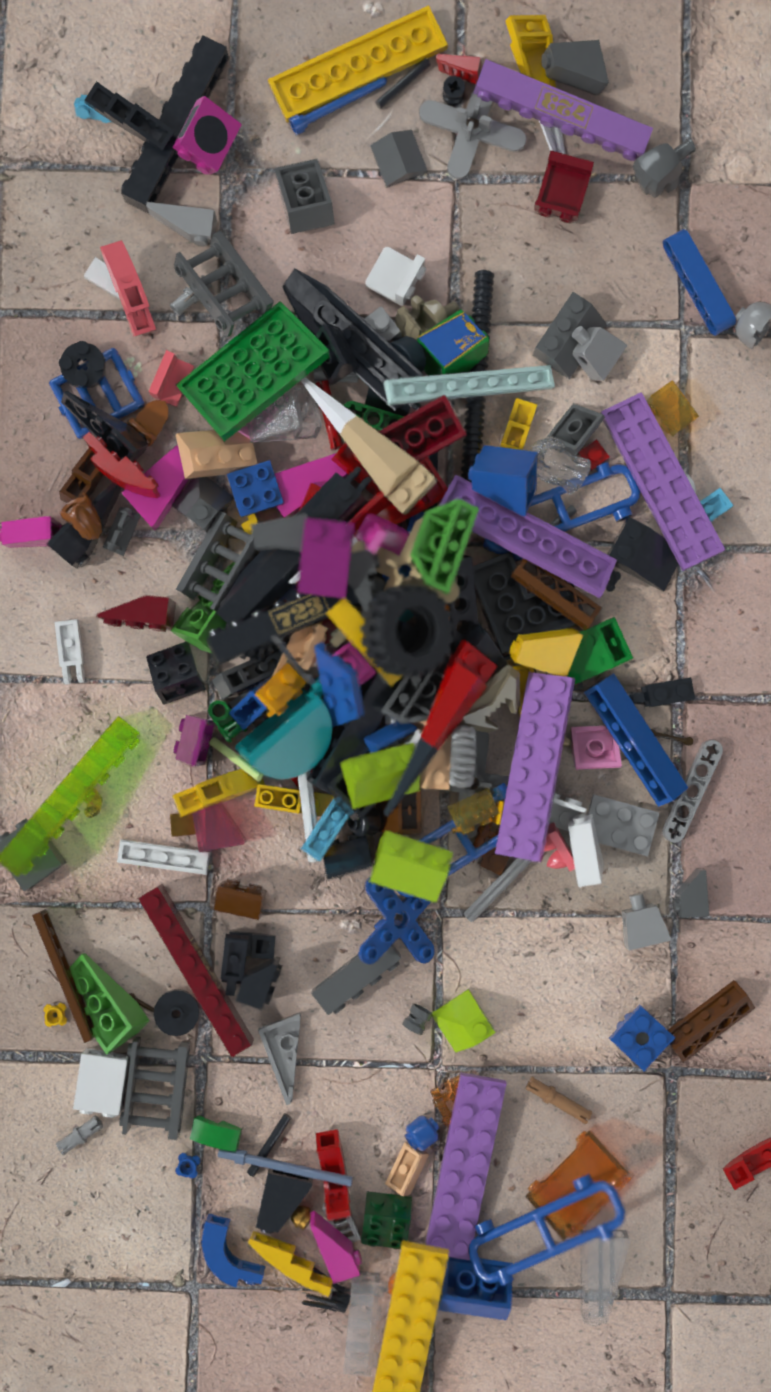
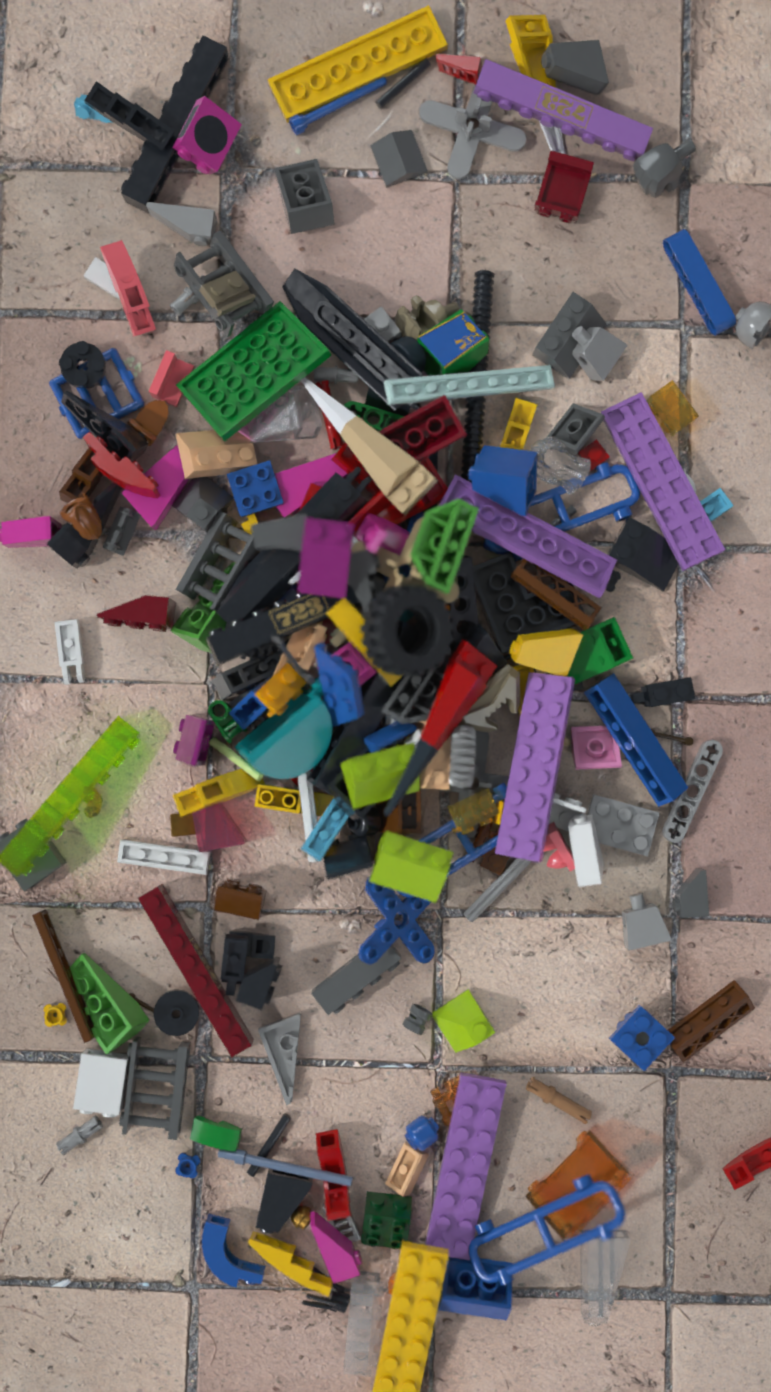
black bracket [146,641,206,705] -> none
black slope [316,323,359,385] -> none
white bracket [365,247,427,306] -> none
black wheel [442,76,465,106] -> none
none -> dark tan plate [199,271,256,317]

